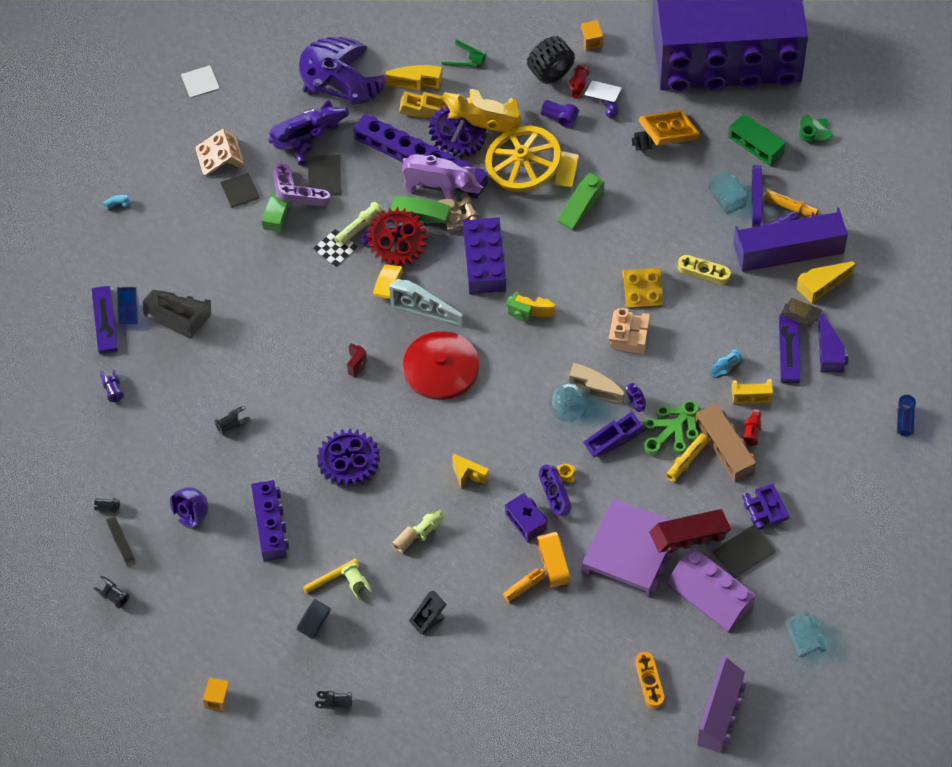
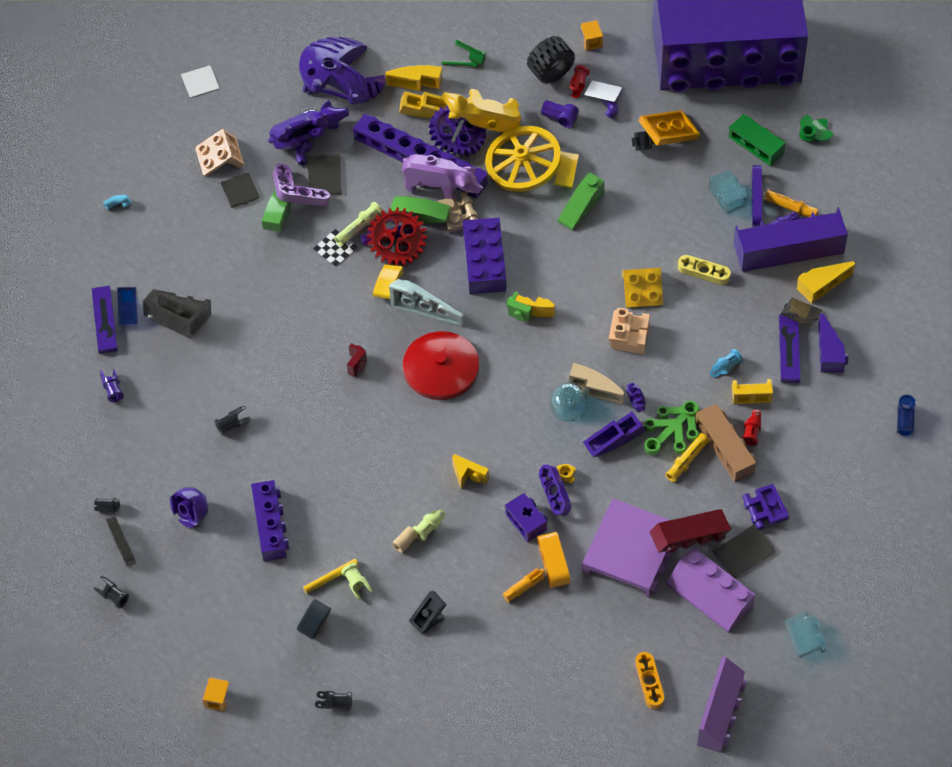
dark purple gear [317,428,380,488] -> none

